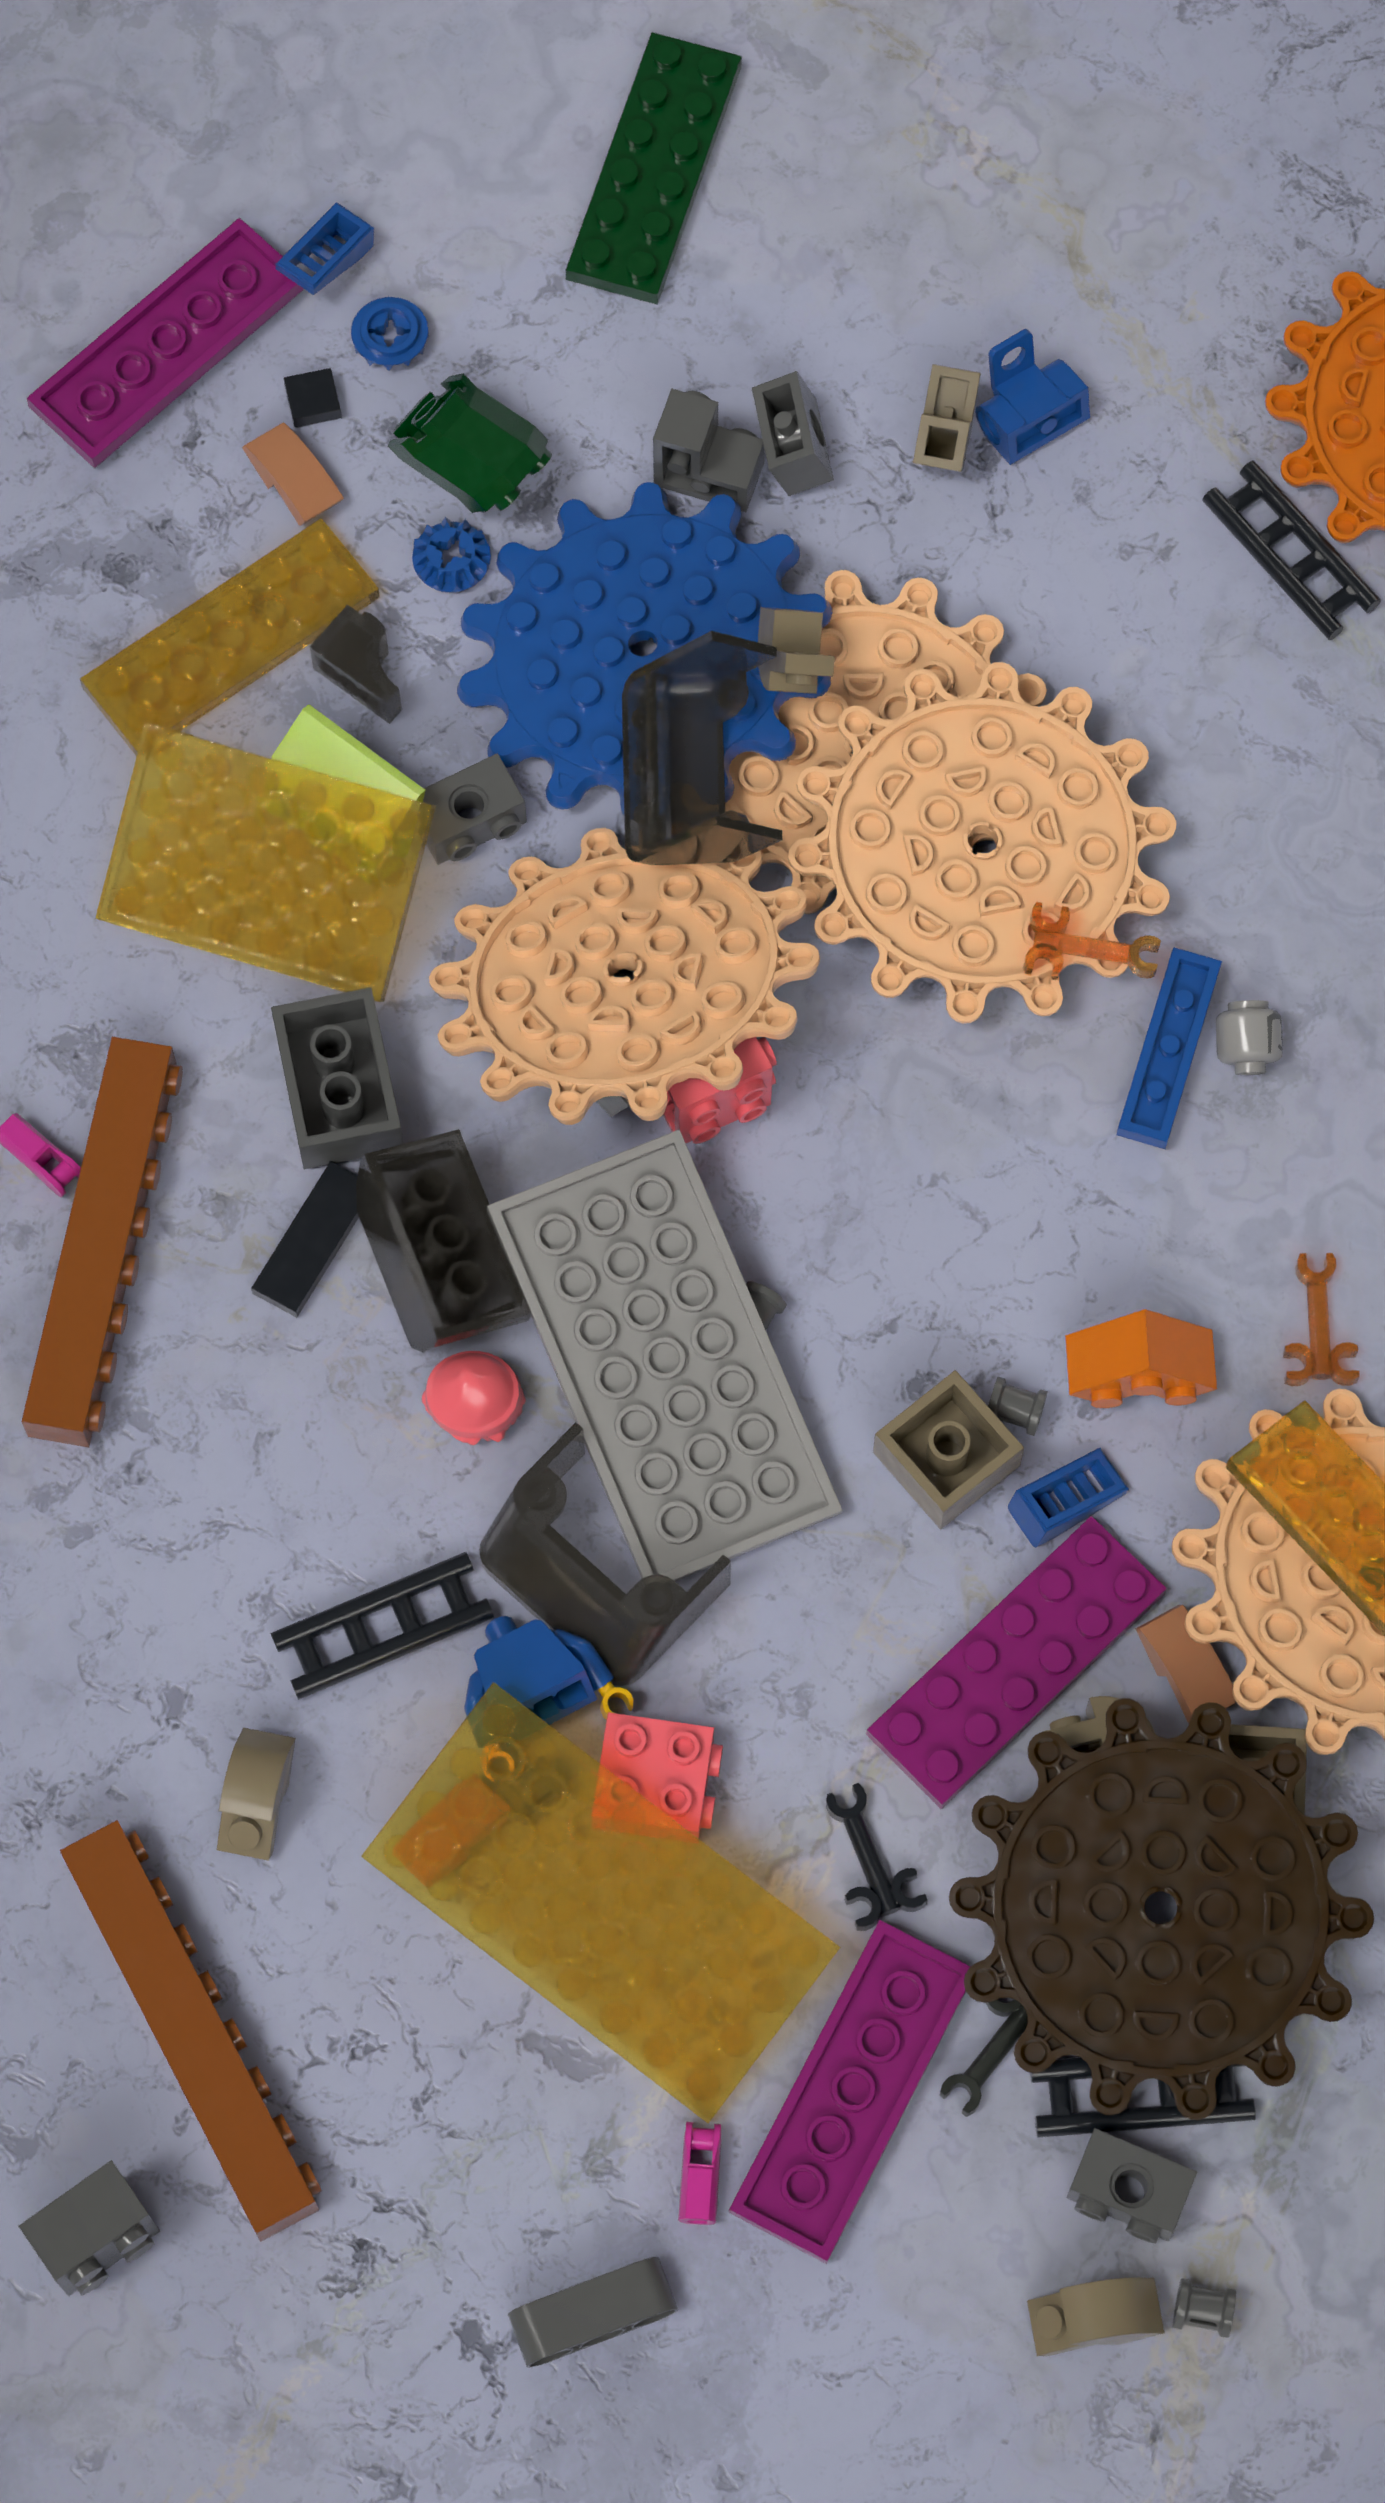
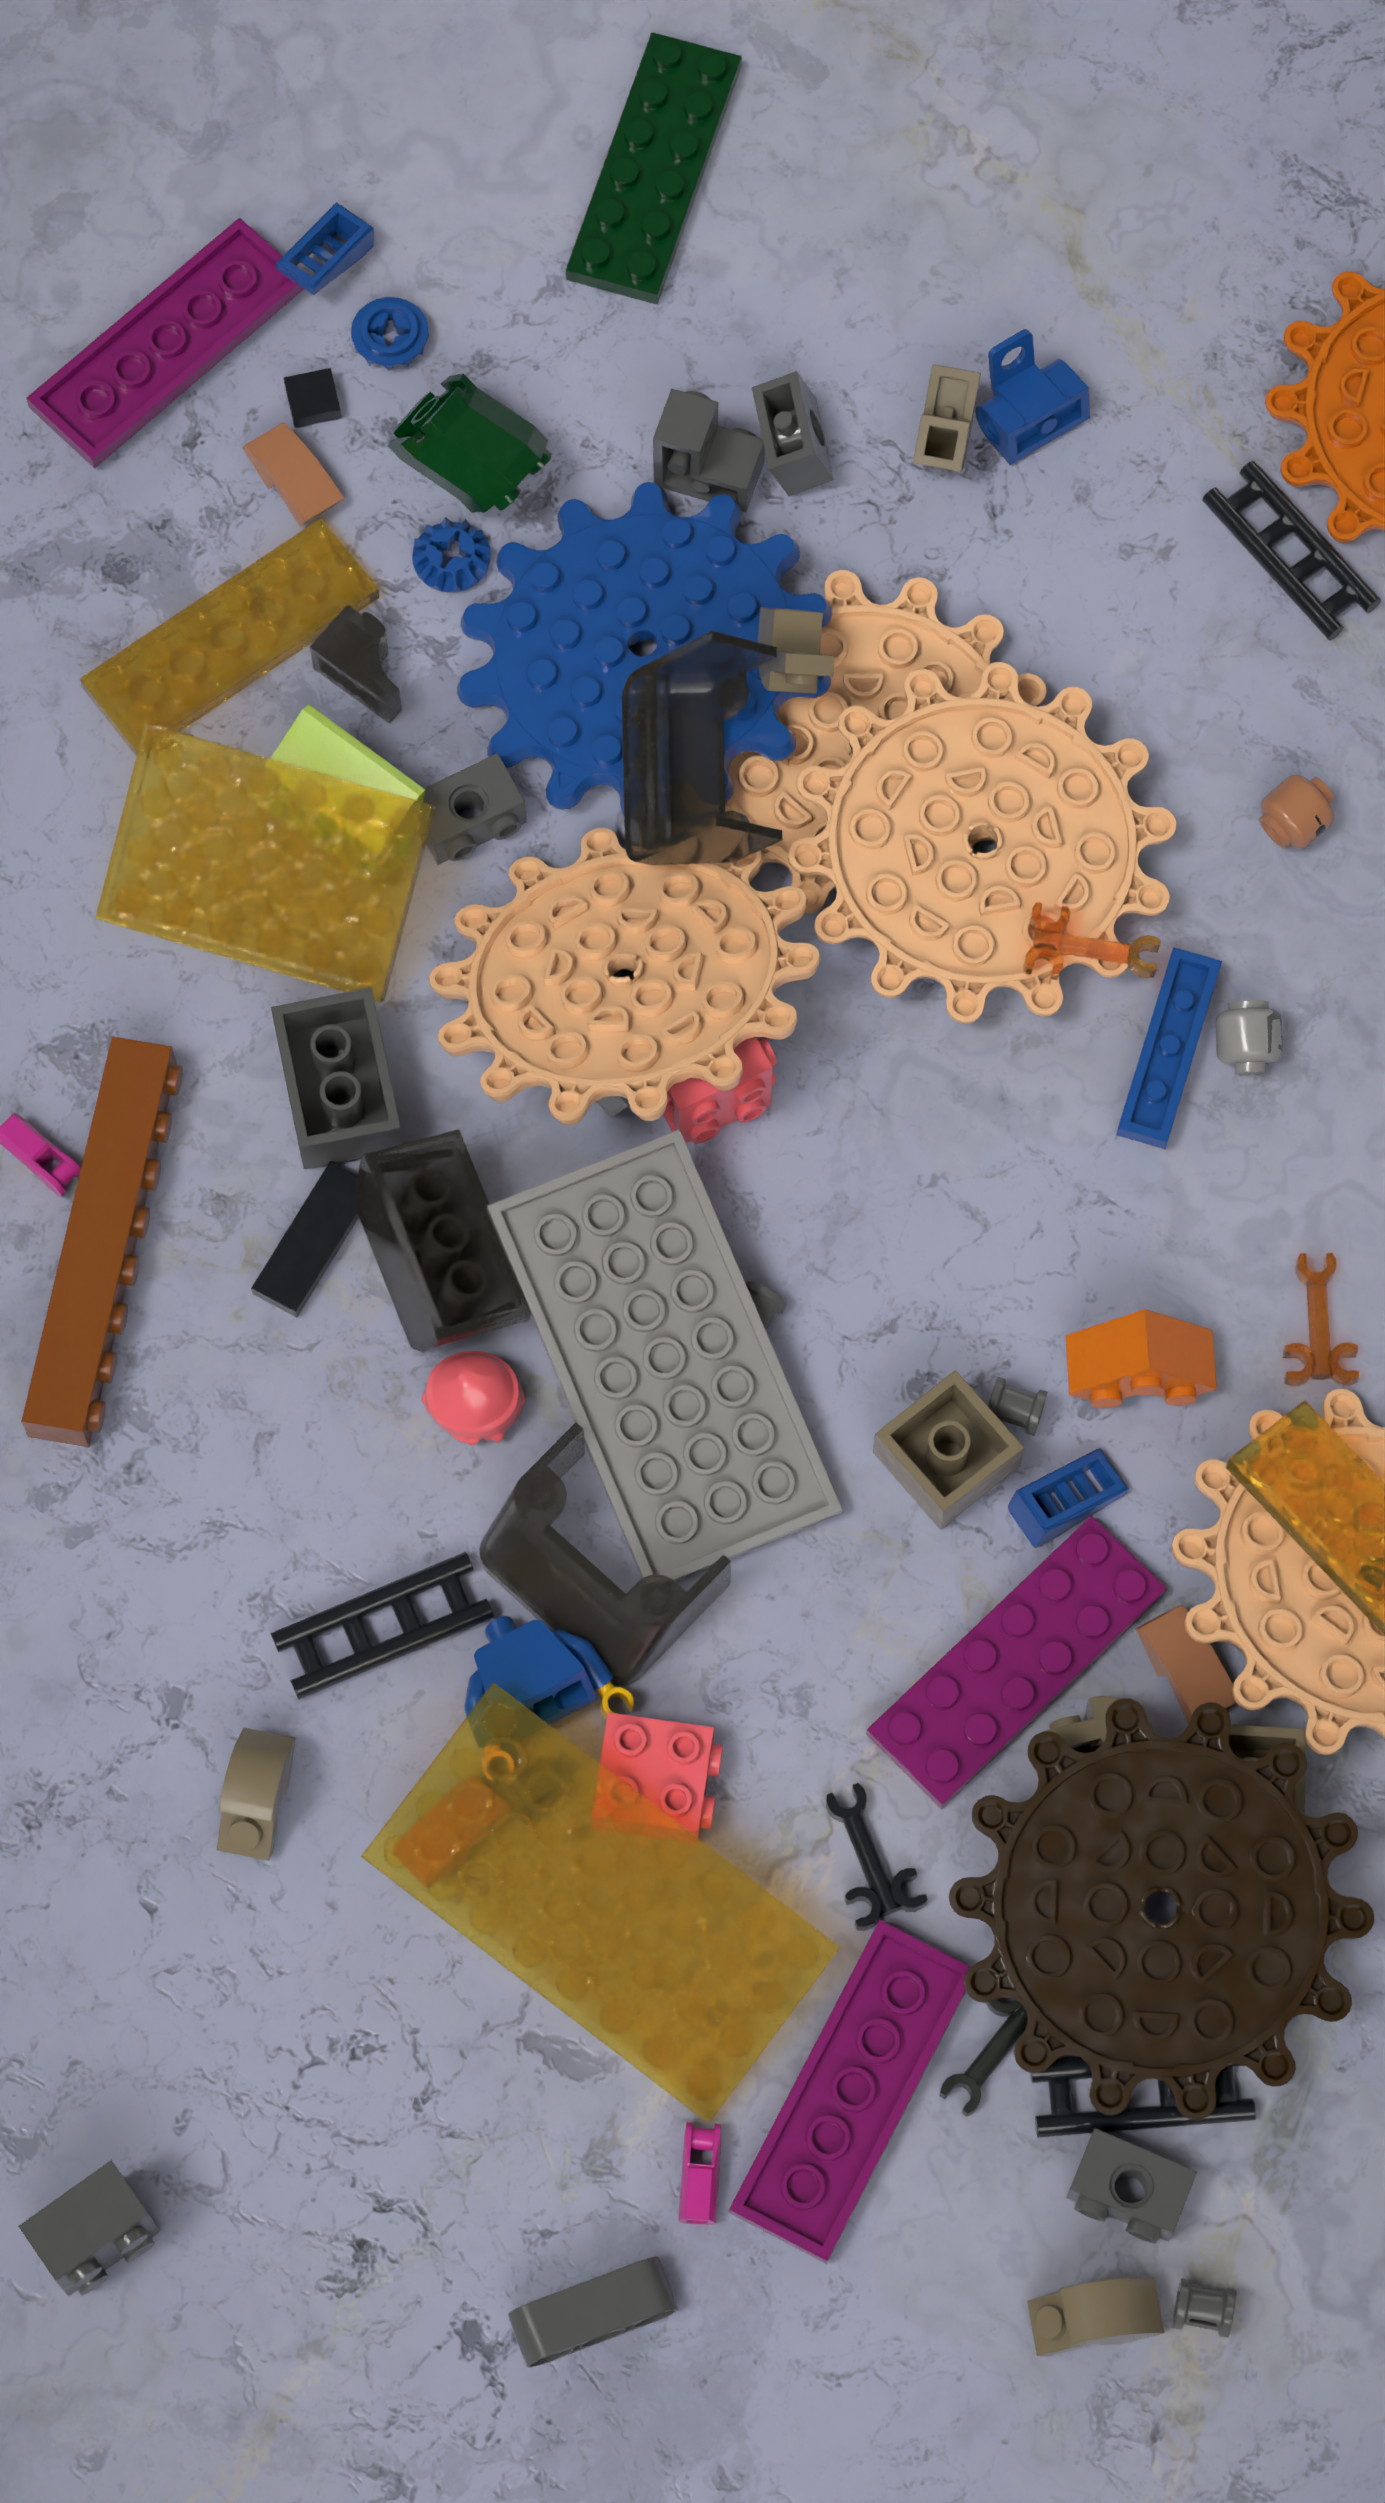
dark orange brick [59,1820,322,2242] -> none
none -> nougat head [1259,775,1335,849]

